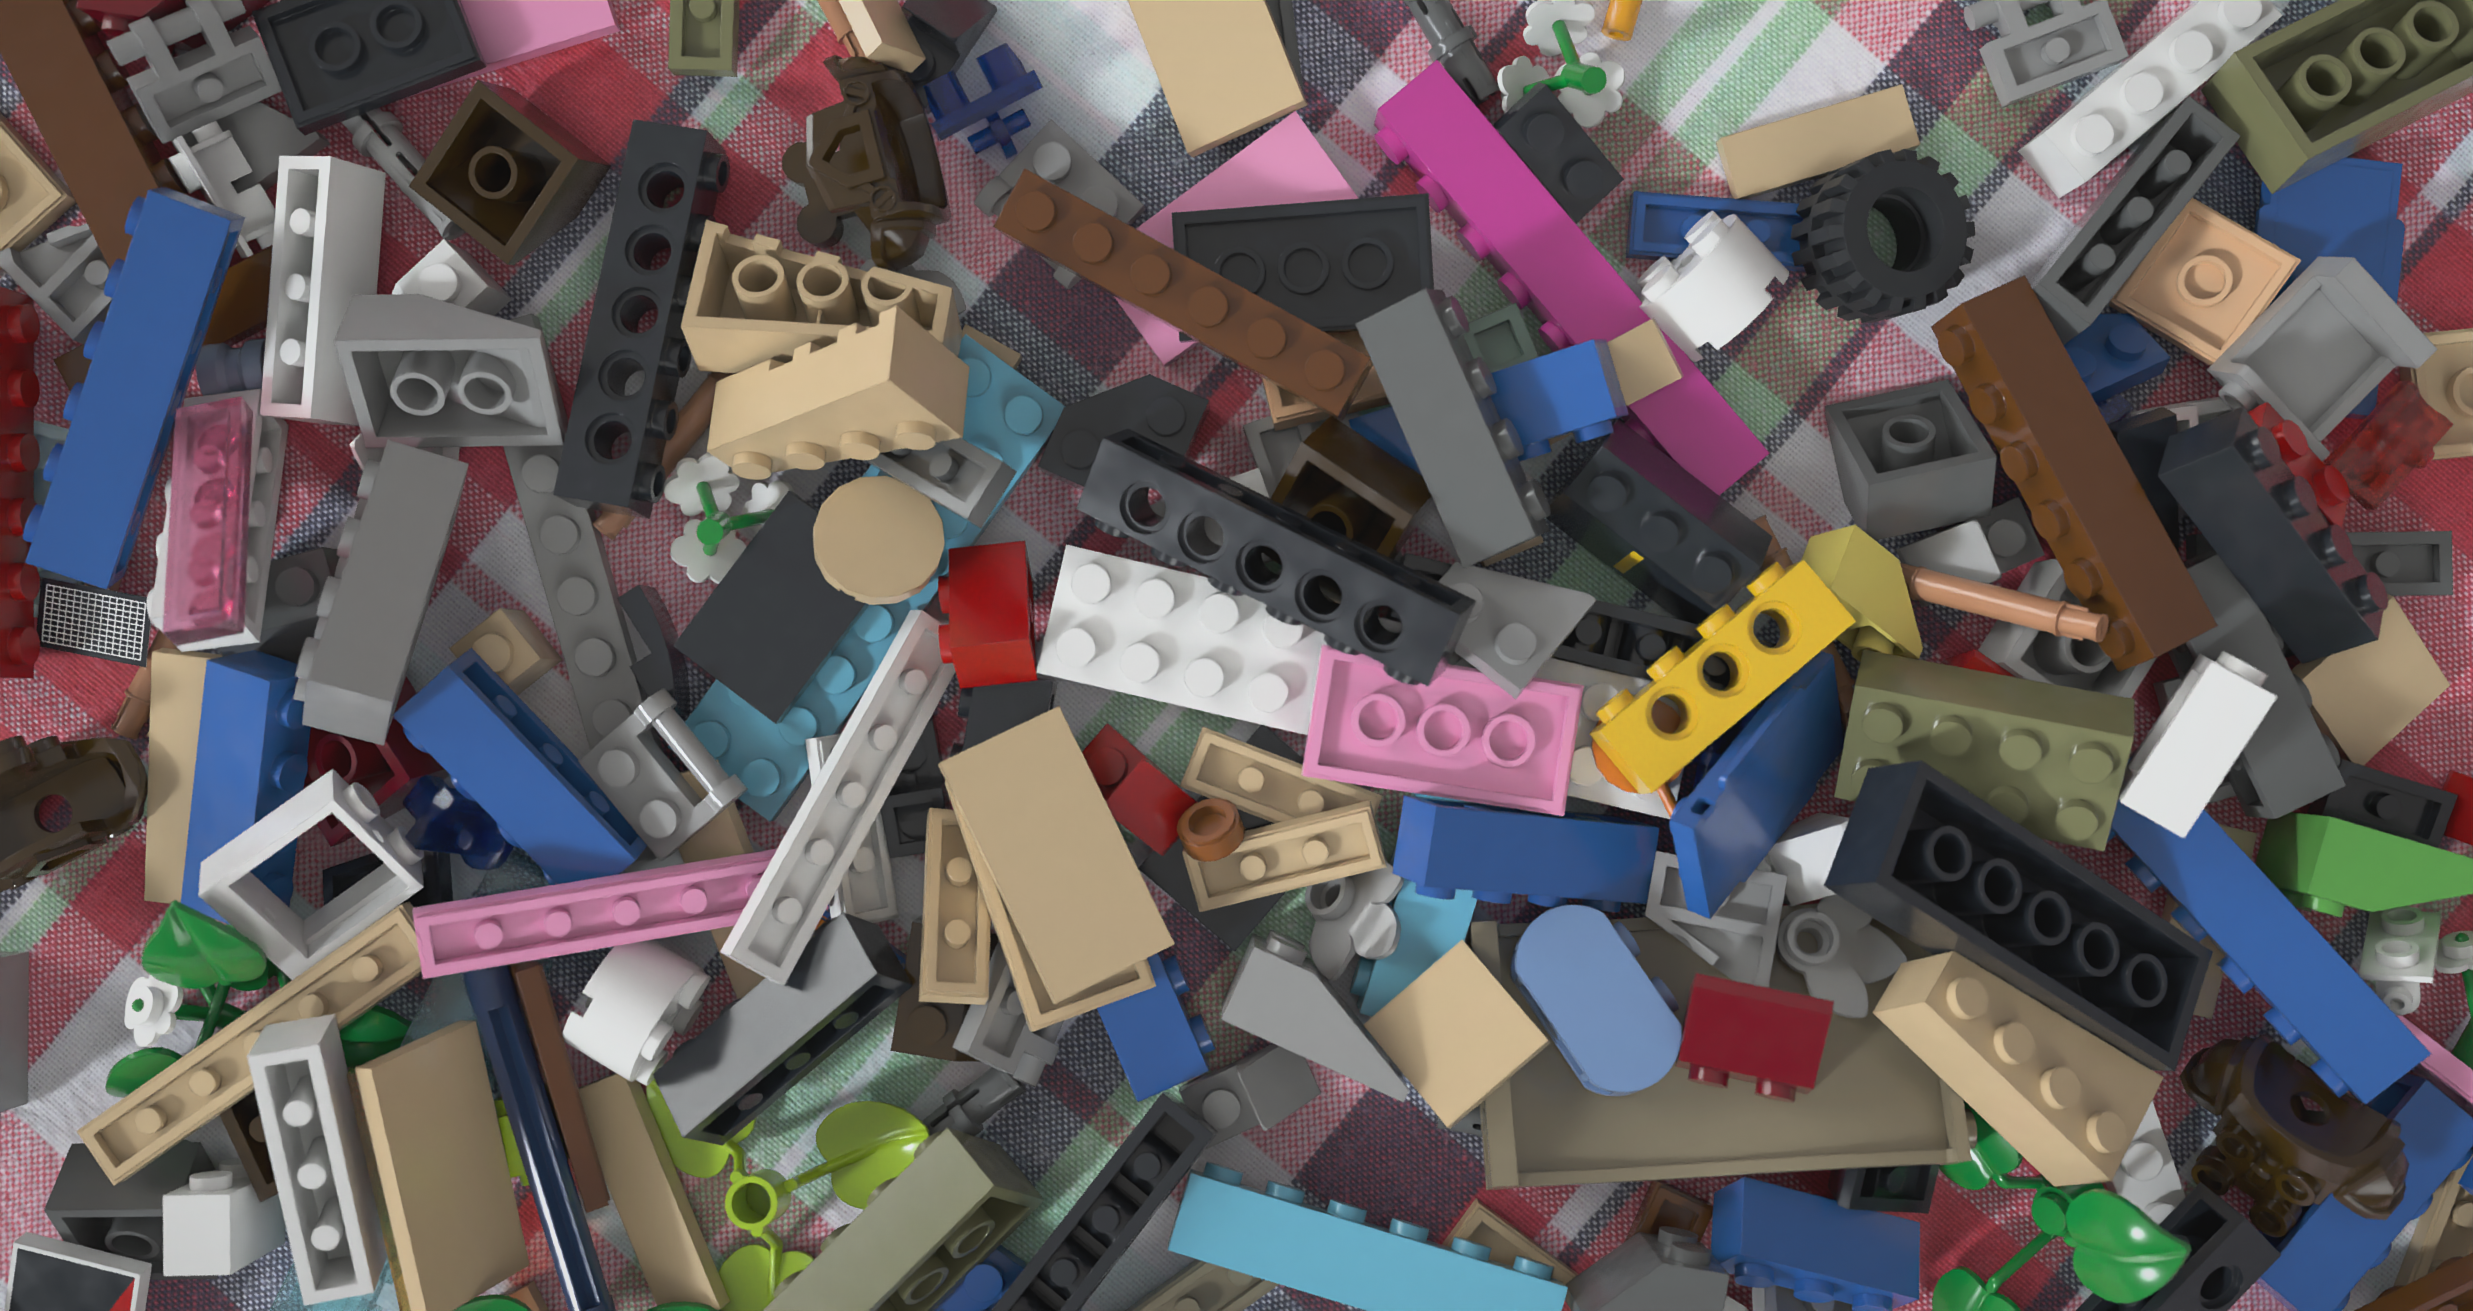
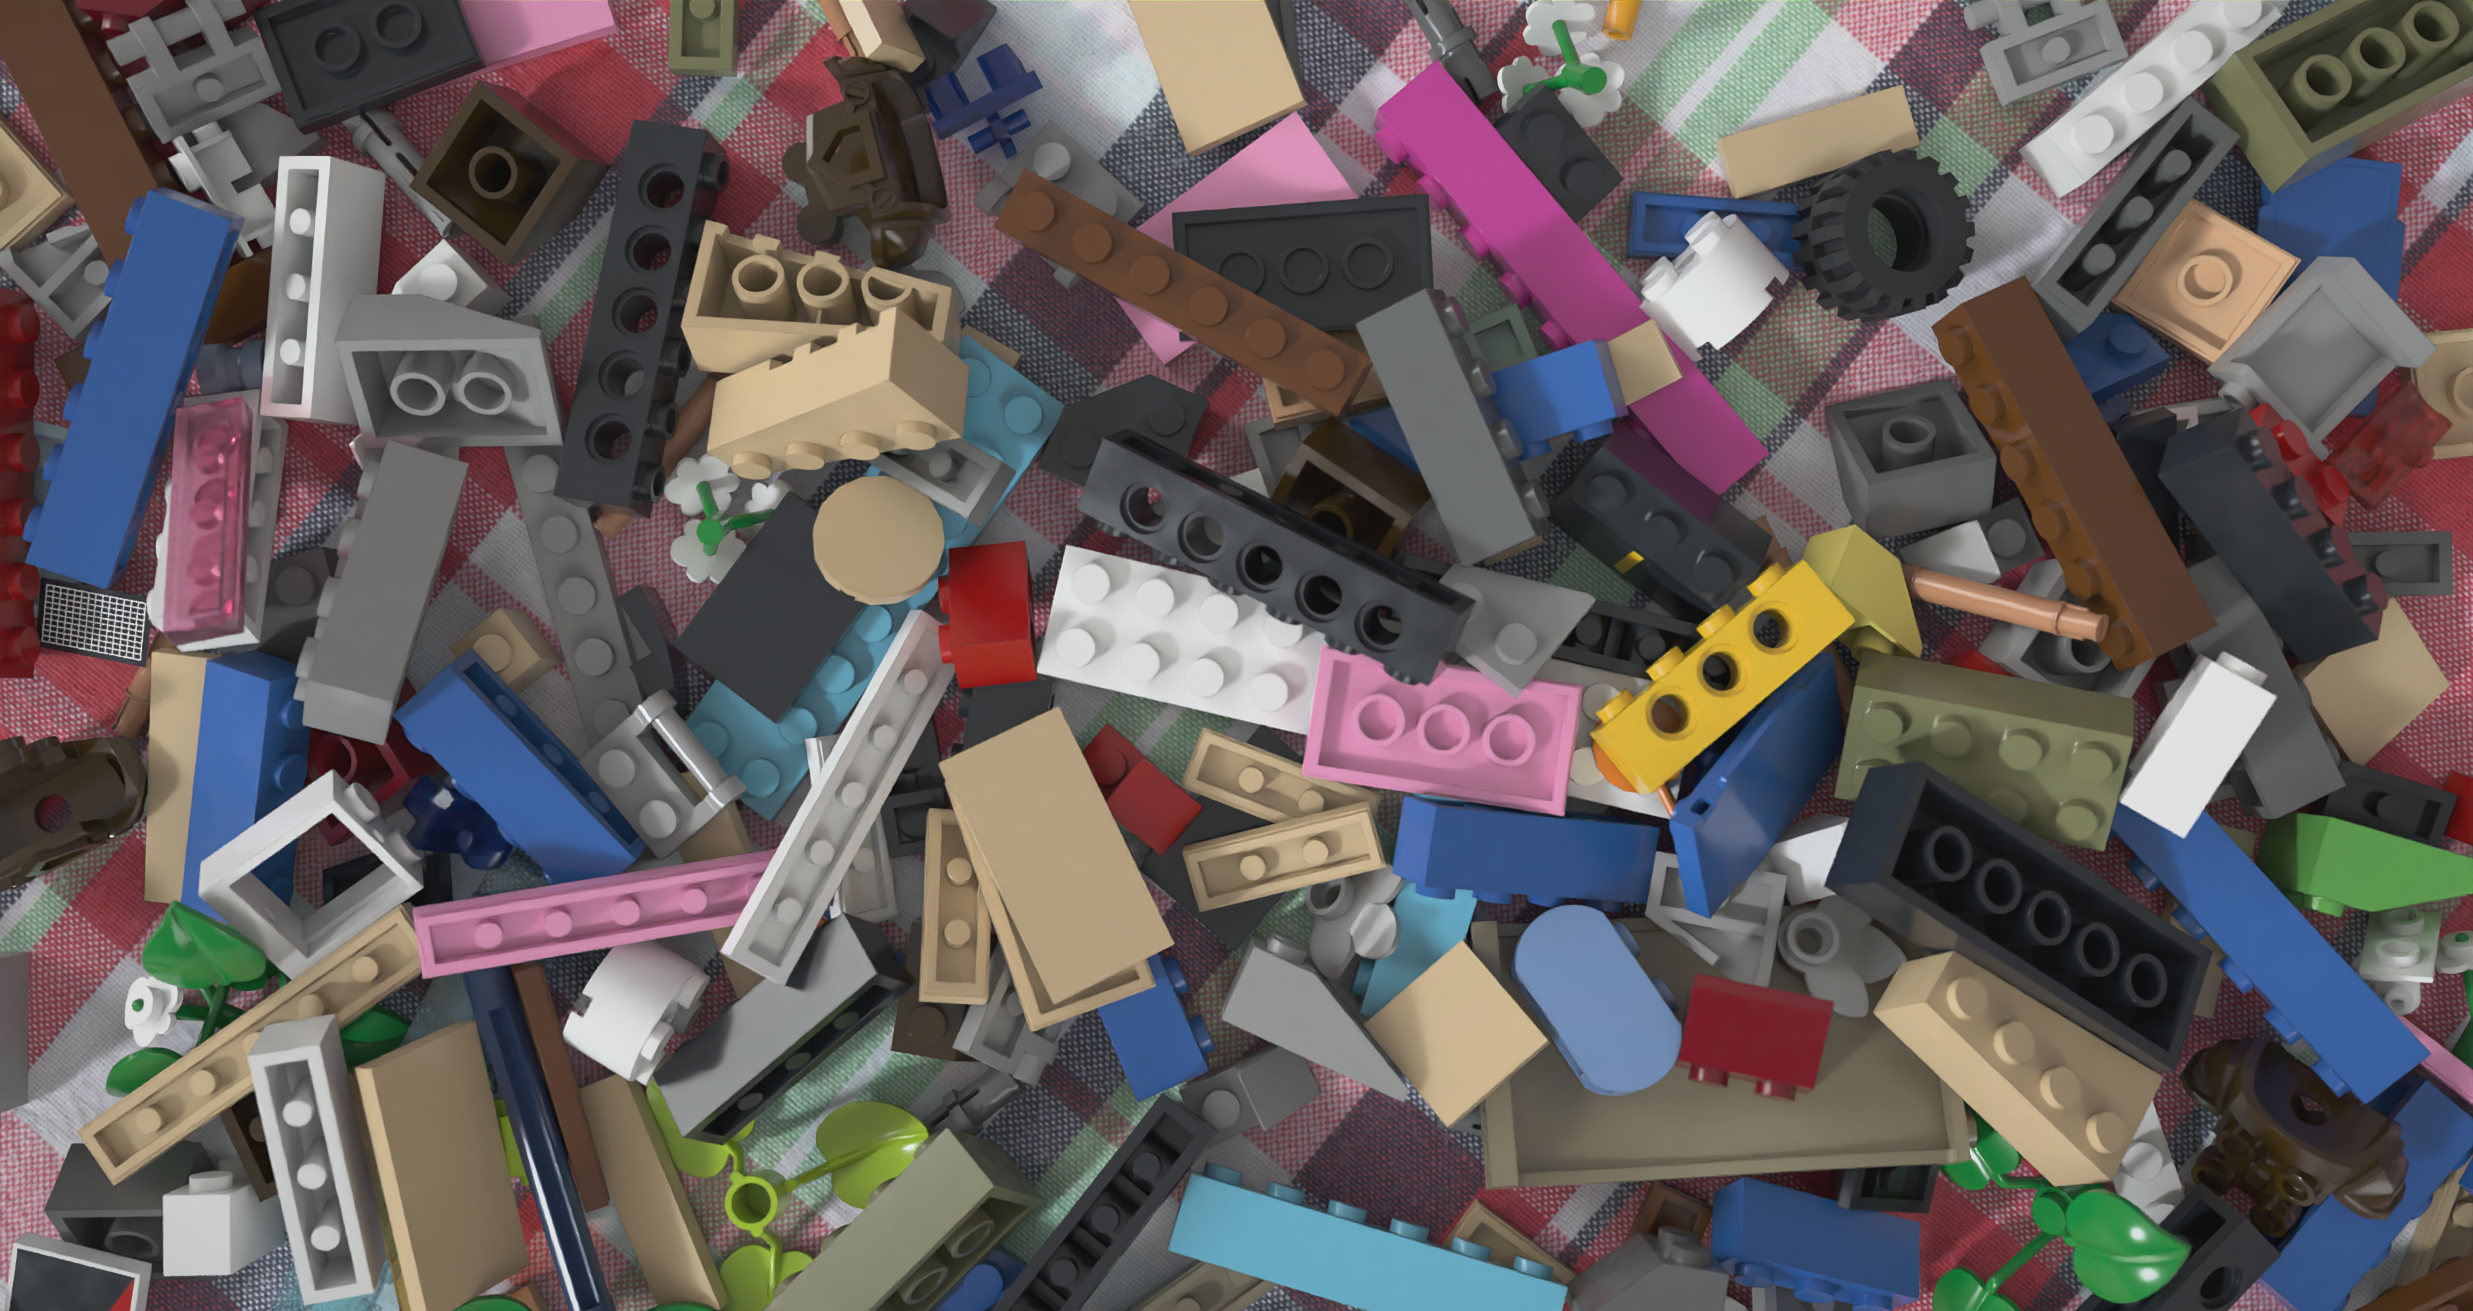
dark orange tile [1177,798,1245,862] -> none

